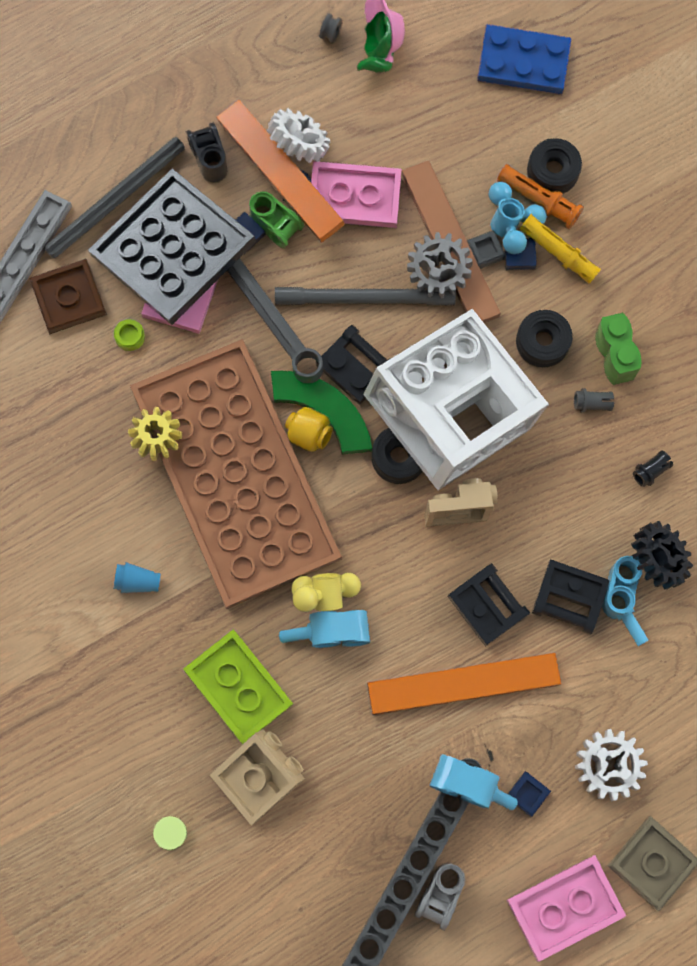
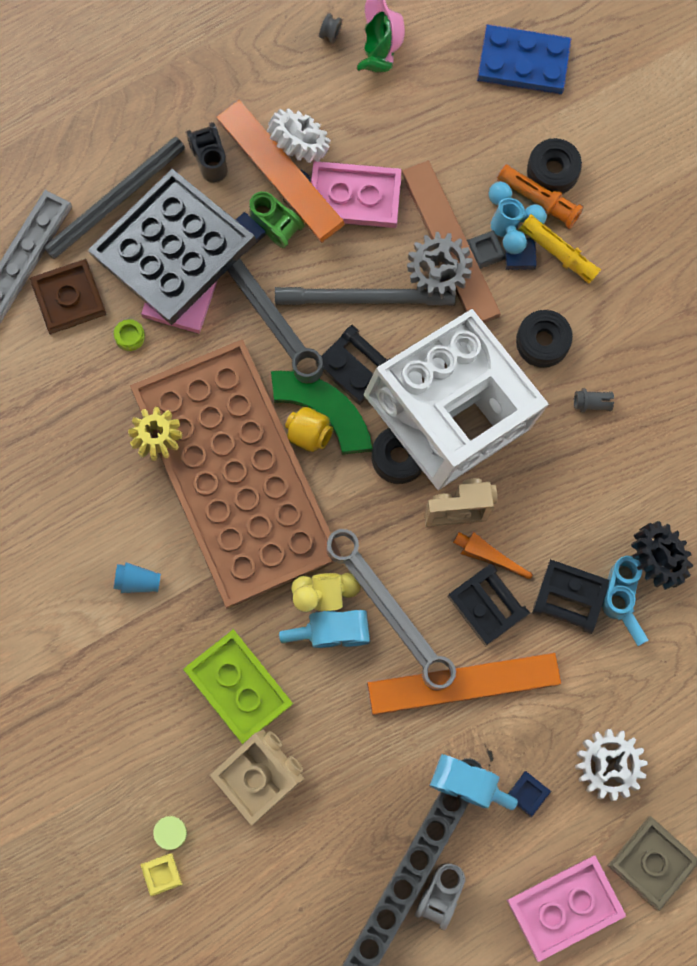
bright green brick [595,313,642,385] -> none
black pin [633,450,673,487] -> none
none -> light yellow tile [140,853,183,897]
none -> light grey piece [326,529,456,690]
none -> orange piece [453,532,533,579]

